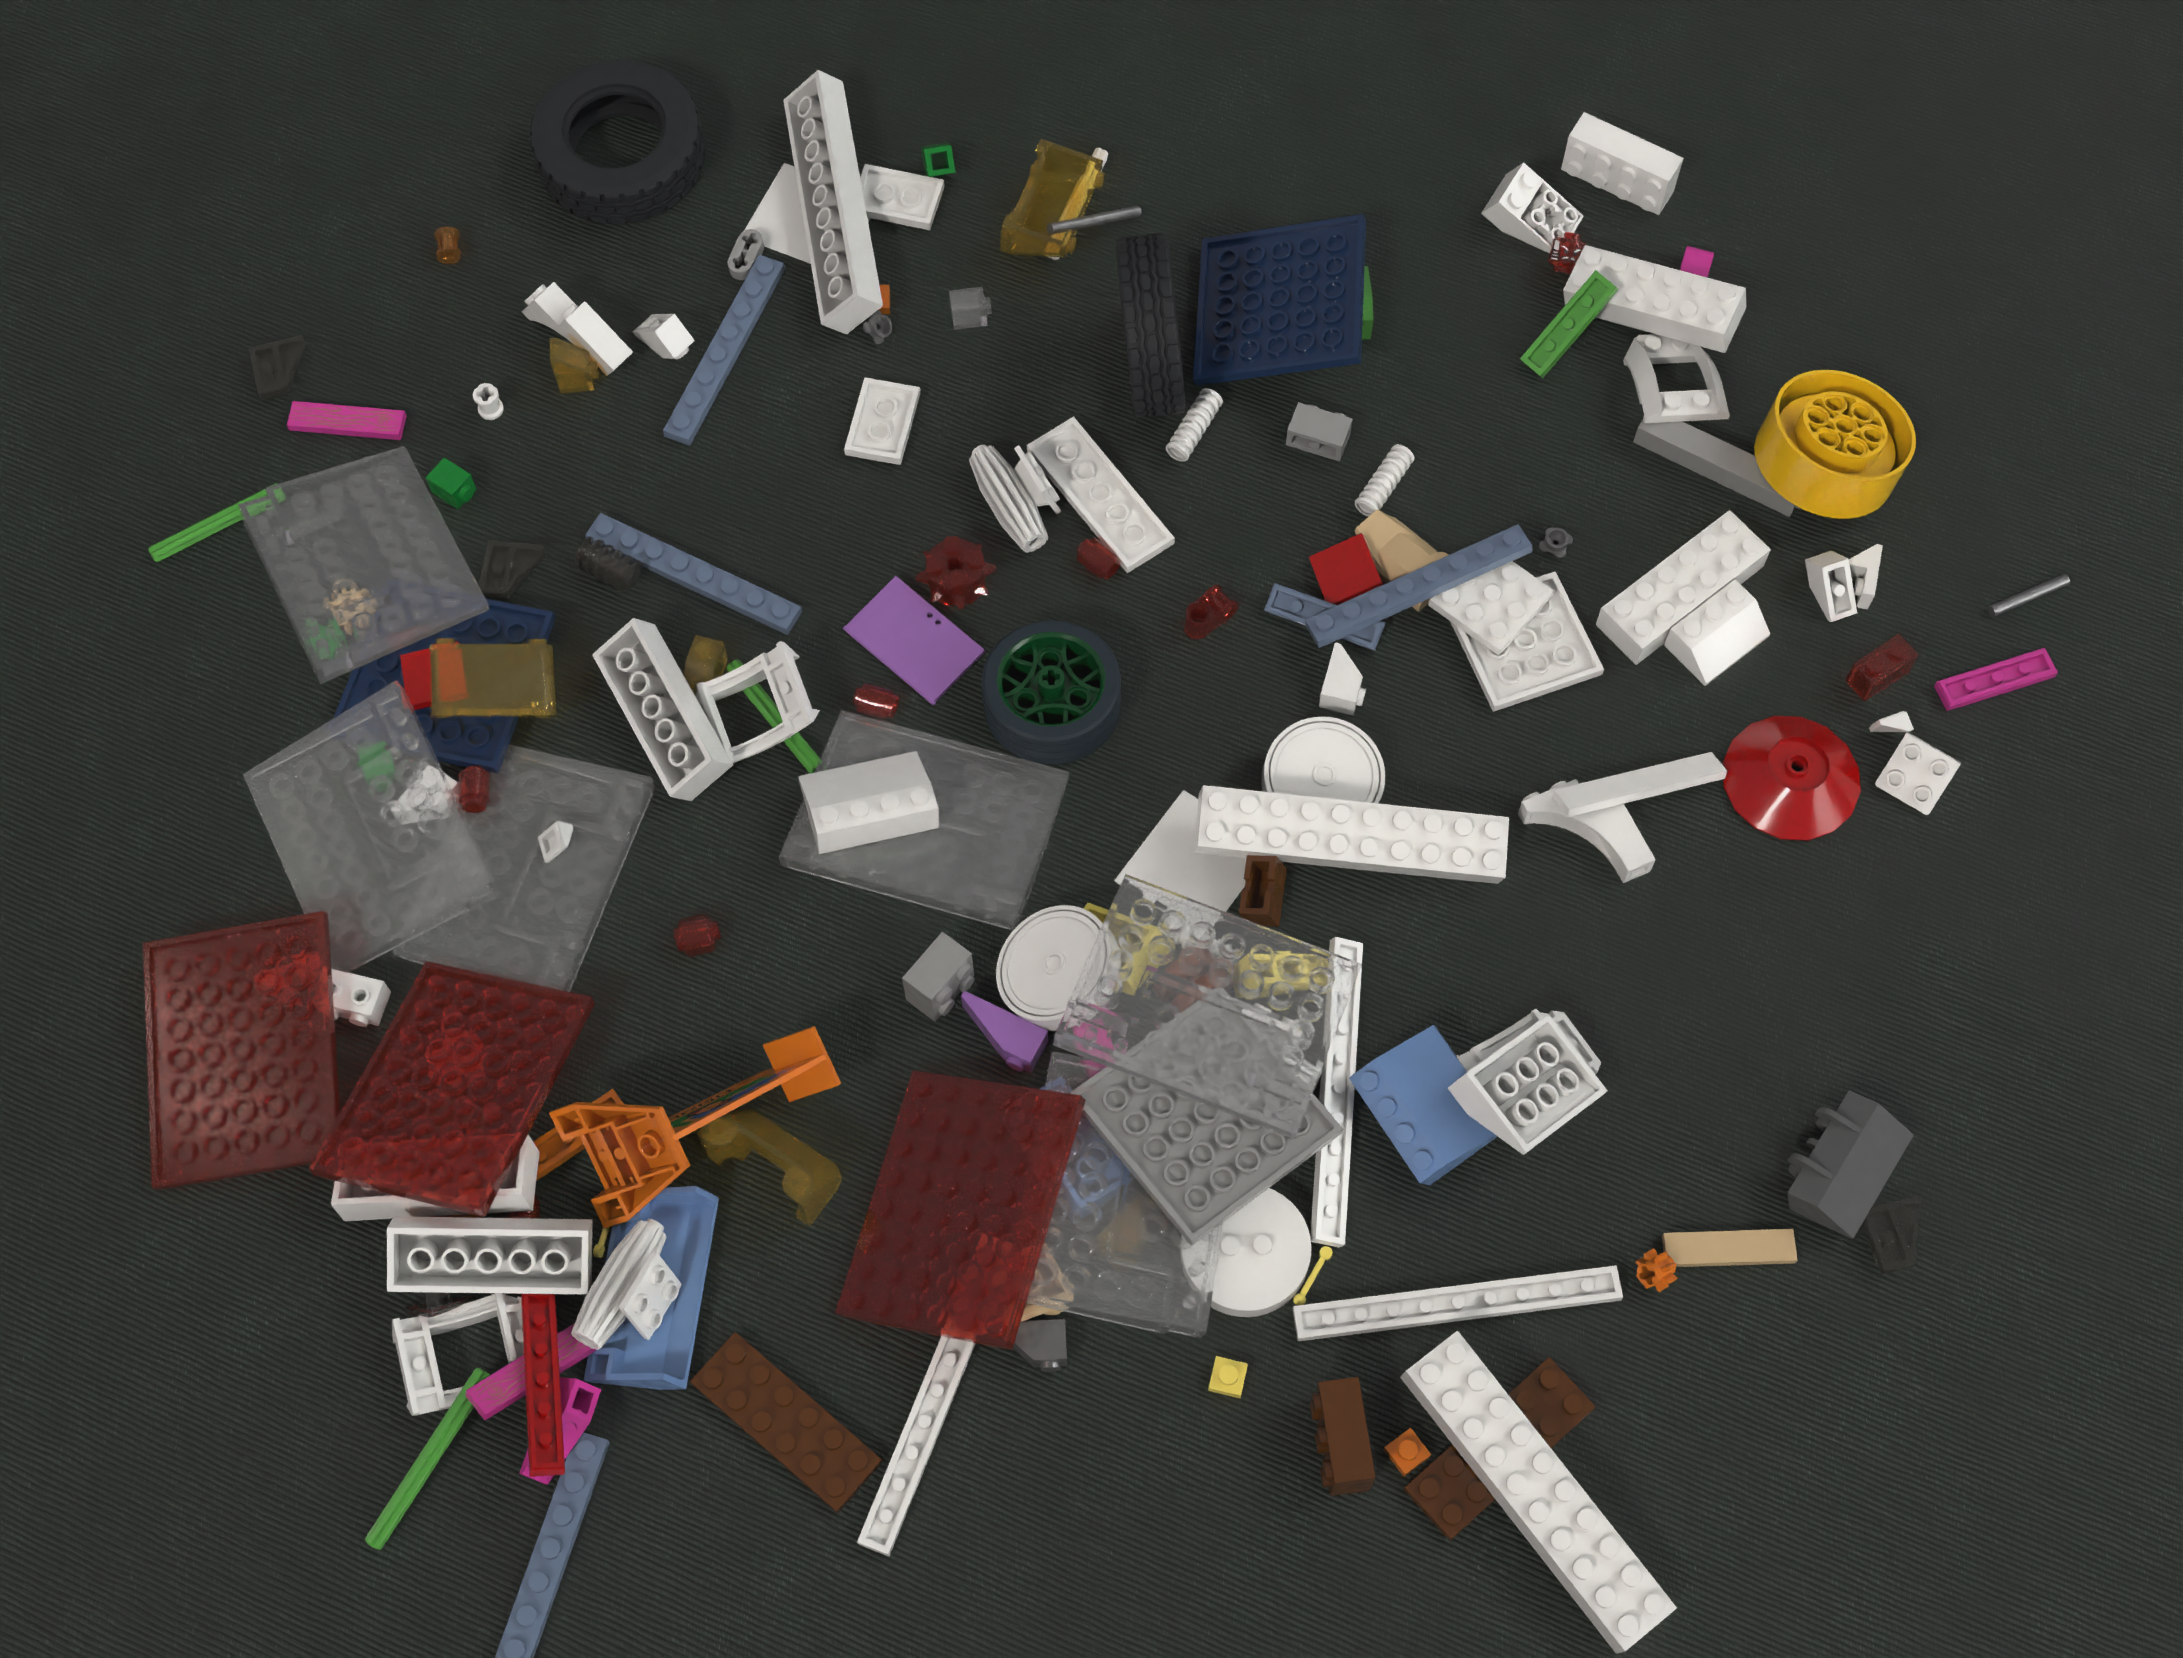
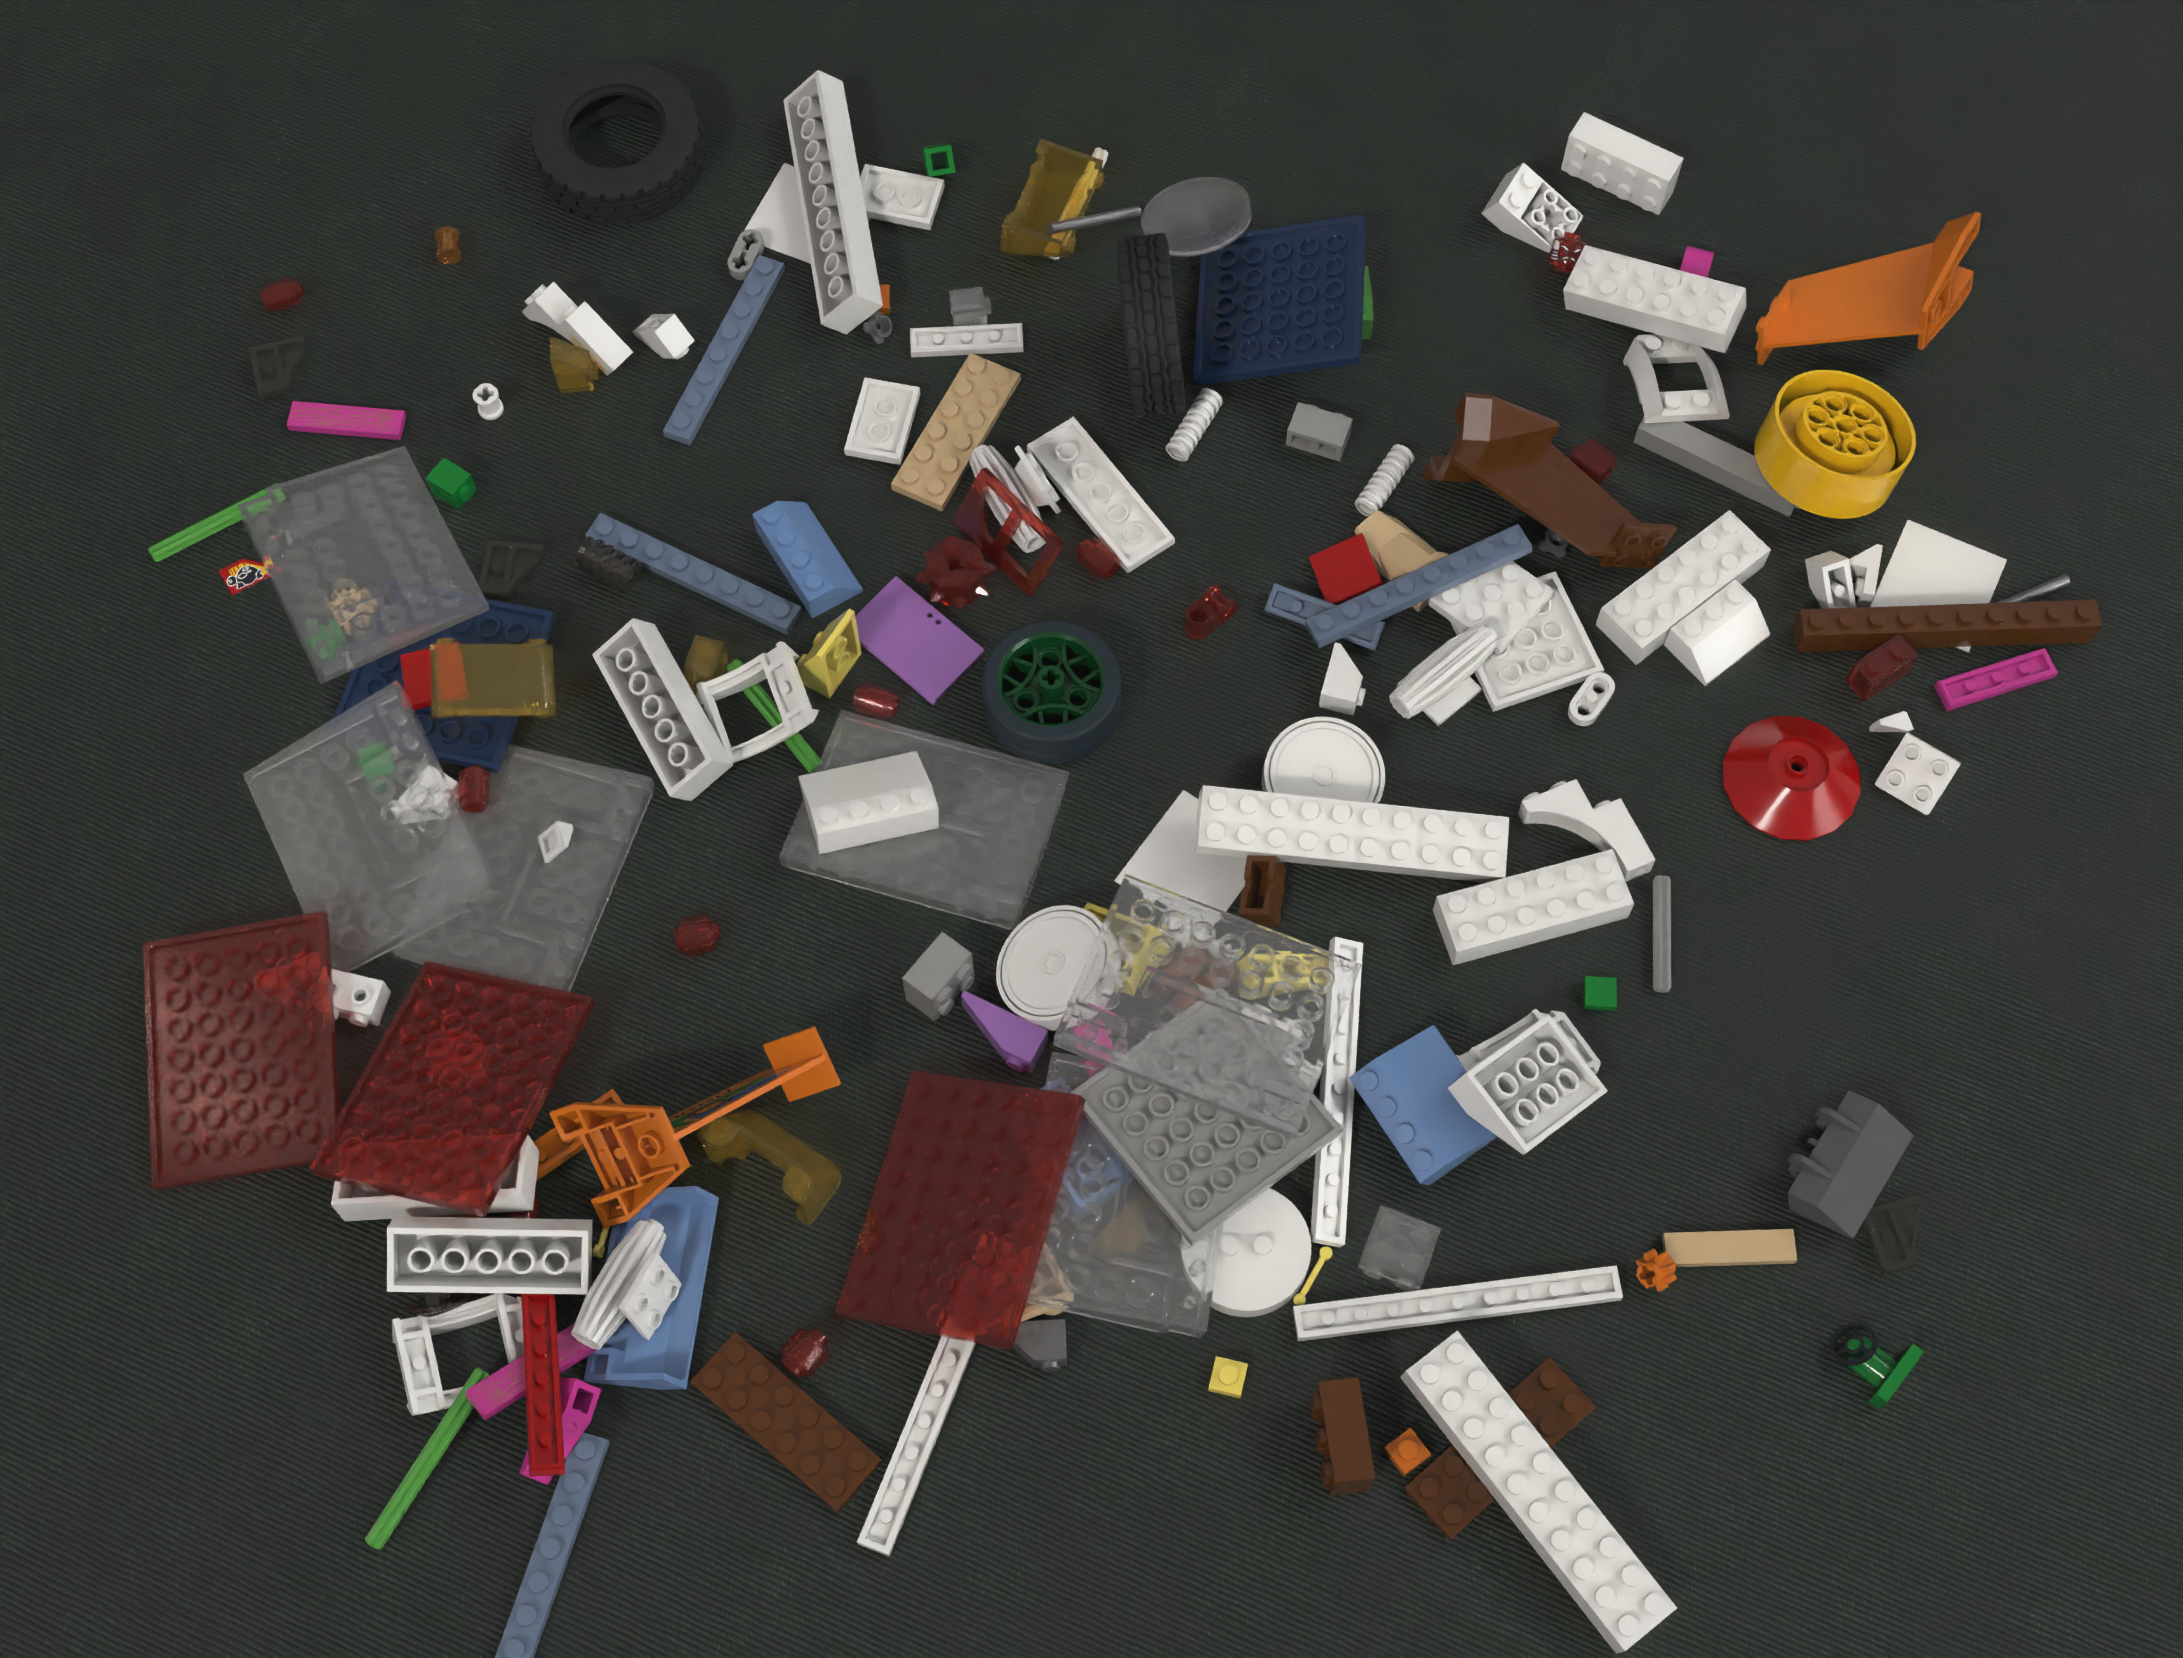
bright green plate [1520,270,1619,378] -> none
white tile [1552,752,1727,817] -> none
none -> sticker [219,559,282,595]
none -> clear red brick [259,276,305,312]
none -> medium blue slope [752,501,863,618]
none -> clear red head [780,1328,829,1378]
none -> light yellow slope [797,609,862,699]
none -> tan plate [891,353,1021,512]
none -> white tile [910,323,1024,358]
none -> clear red window [952,467,1064,597]
none -> clear dish [1141,177,1252,257]
none -> clear plate [1358,1205,1441,1291]
none -> white plate [1389,624,1497,726]
none -> reddish brown piece [1422,393,1677,569]
none -> white brick [1433,849,1634,965]
none -> white plate [1568,672,1615,726]
none -> clear red brick [1569,438,1617,486]
none -> green tile [1583,976,1617,1011]
none -> light grey axle [1653,875,1671,993]
none -> orange piece [1755,212,1981,365]
none -> reddish brown brick [1792,600,2102,652]
none -> green piece [1830,1323,1924,1409]
none -> white sticker [1870,520,2007,653]

